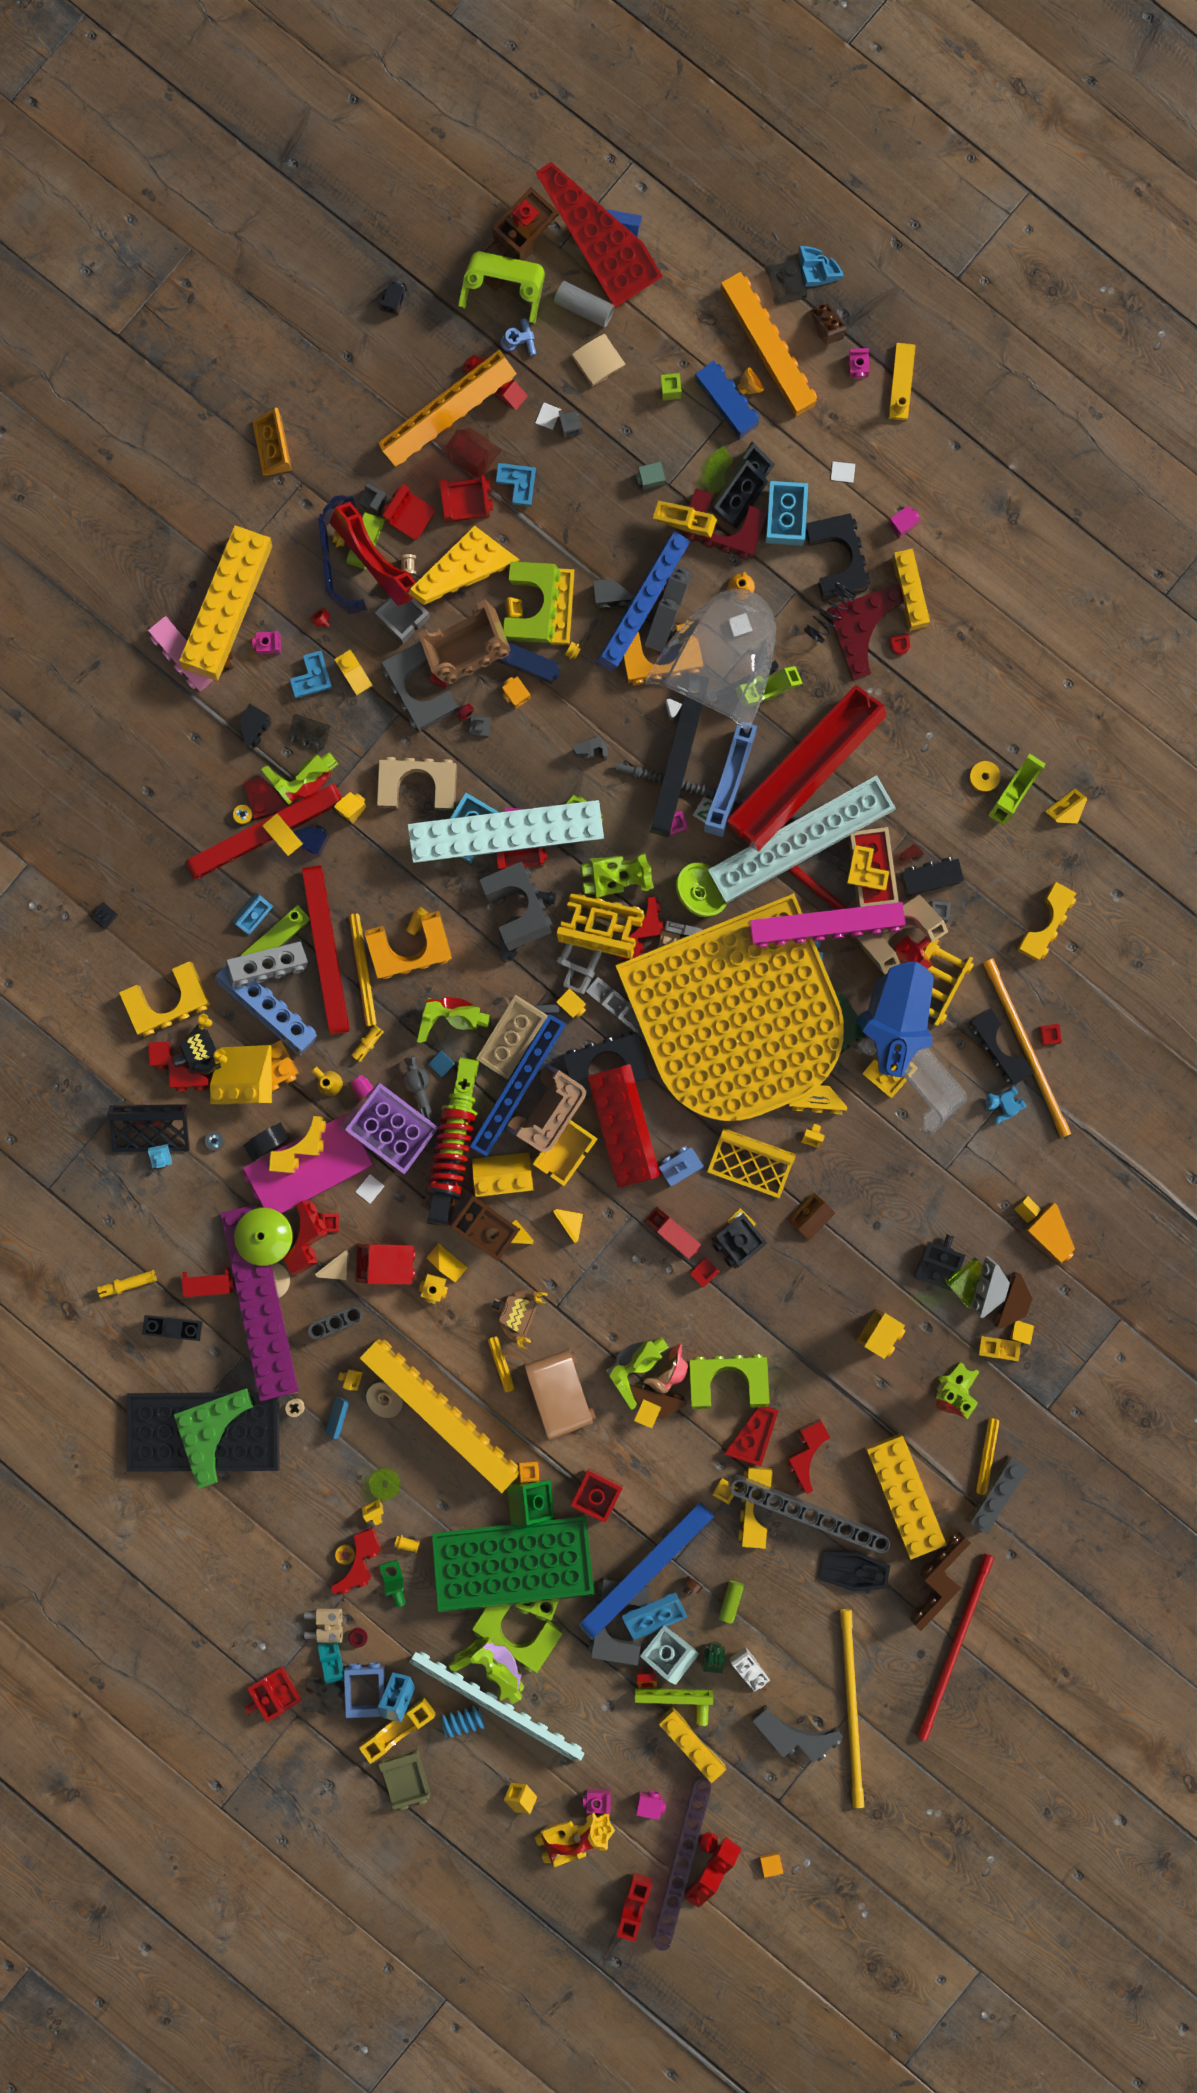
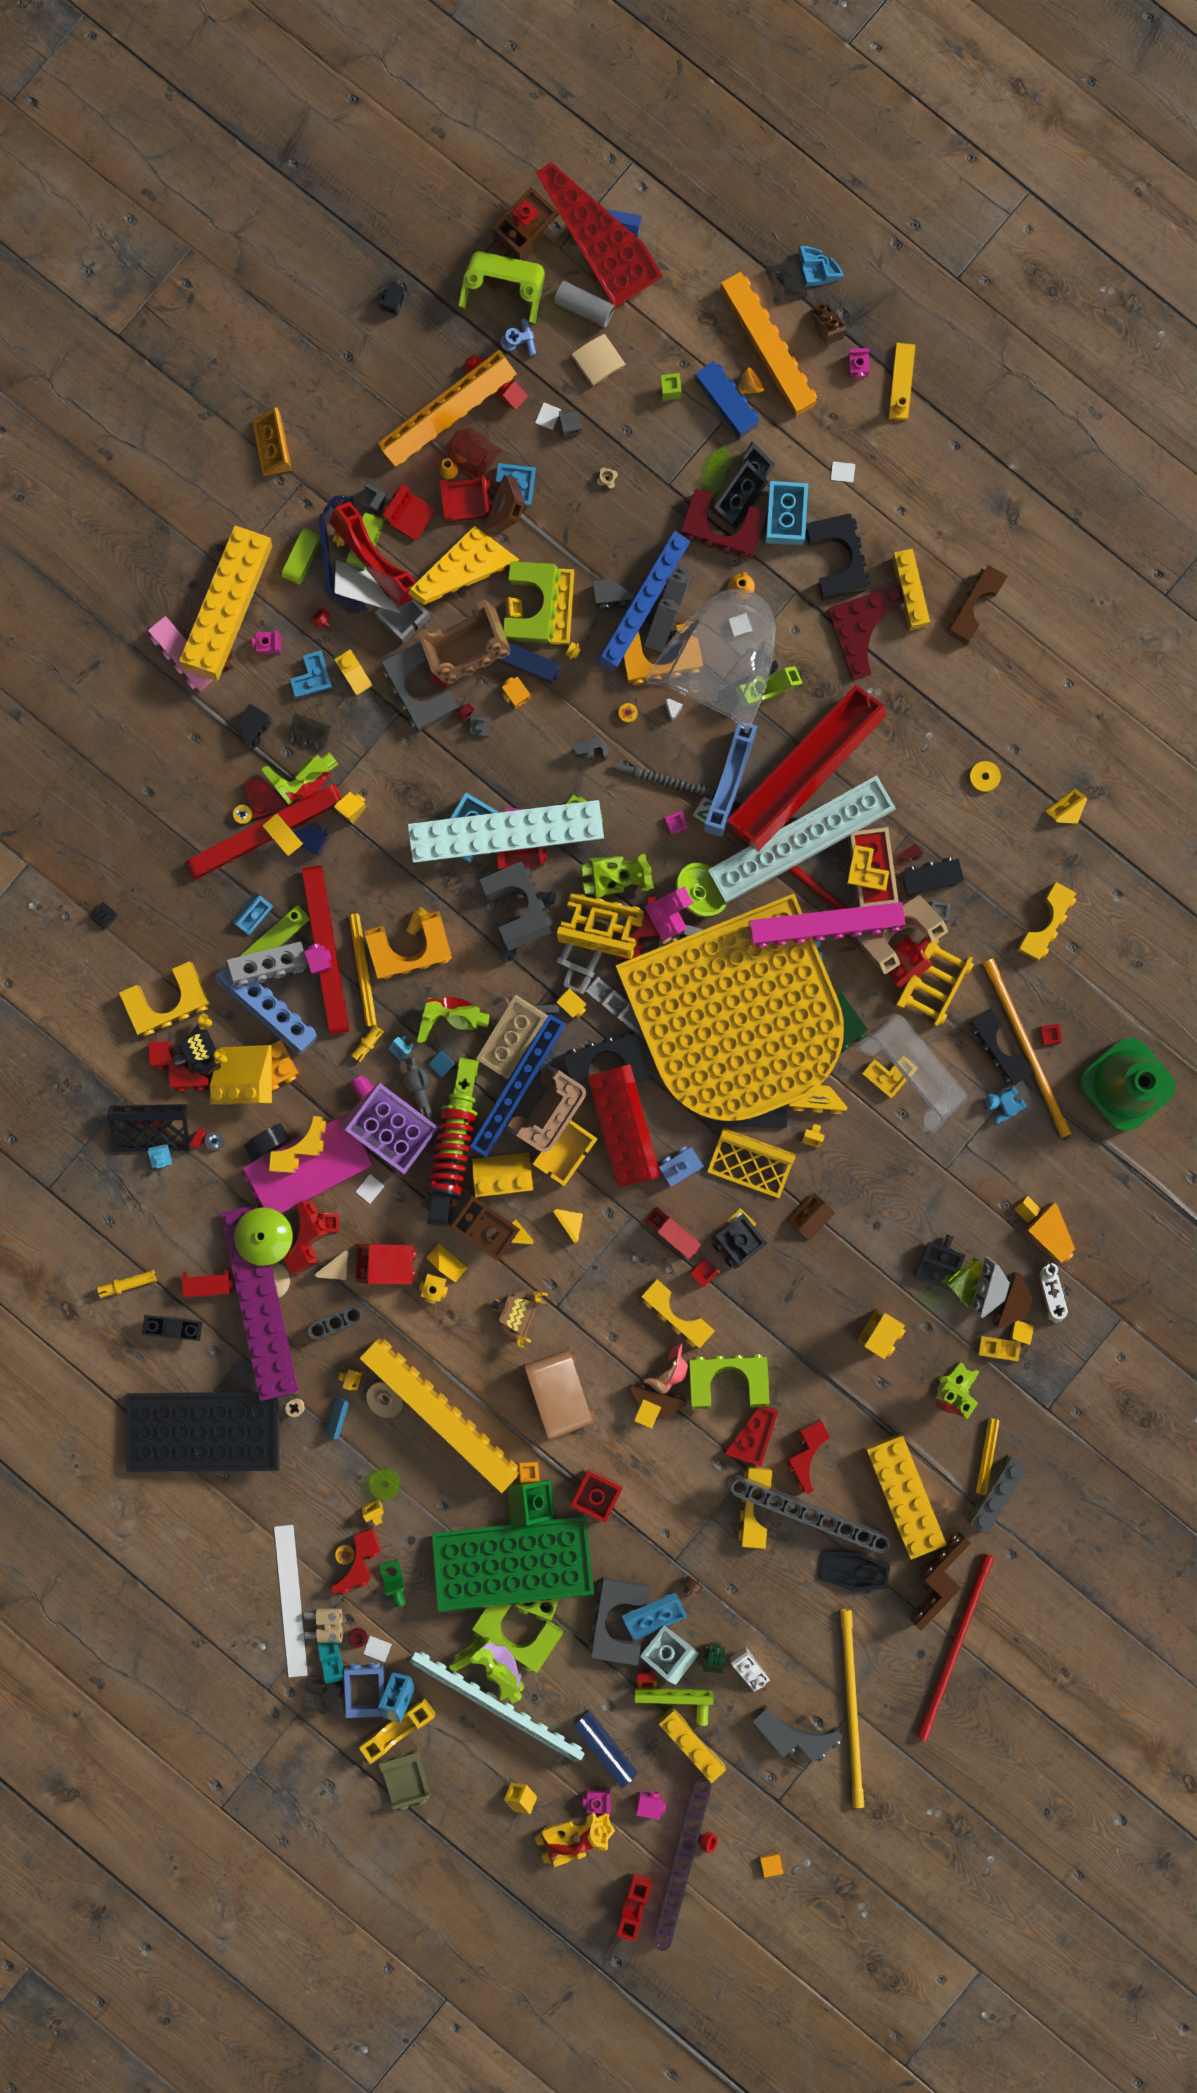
bright green plate [174,1388,253,1489] -> none
red plate [244,1666,302,1723] -> none
yellow piece [311,1067,343,1097] -> none
tan arch [377,757,457,811] -> none
yellow pin [394,1535,420,1553] -> none
tan bush [399,554,417,577] -> none
dark azure piece [442,1705,485,1738] -> none
yellow axle [488,1336,515,1393] -> none
blue beam [578,1502,714,1640] -> none
lime hips [606,1336,669,1410] -> none
sand green brick [636,462,665,491] -> none
black beam [650,674,710,838] -> none
yellow slope [653,500,717,538] -> none
red arch [683,1837,742,1908] -> none
yellow tile [712,1477,738,1505] -> none
lime brick [718,1580,745,1624] -> none
black piece [804,582,856,643] -> none
blue piece [856,962,934,1077] -> none
dark pink brick [888,505,920,538] -> none
red tile [889,634,910,656] -> none
lime arch [988,754,1045,826] -> none
none -> red tile [190,1128,208,1148]
none -> white sticker [274,1525,308,1677]
none -> lime beam [281,528,322,585]
none -> dark pink brick [304,944,332,975]
none -> white sticker [335,560,400,613]
none -> white sticker [363,1636,392,1662]
none -> medium azure tile [388,1036,414,1062]
none -> yellow cone [439,458,458,480]
none -> reddish brown slope [485,475,525,534]
none -> dark blue brick [574,1709,637,1789]
none -> tan plate [597,467,618,489]
none -> yellow tile [619,703,638,723]
none -> yellow arch [641,1279,715,1348]
none -> dark pink brick [645,886,693,941]
none -> black tile [710,1108,787,1128]
none -> reddish brown arch [948,565,1008,645]
none -> white beam [1039,1263,1068,1323]
none -> green cone [1078,1038,1175,1131]

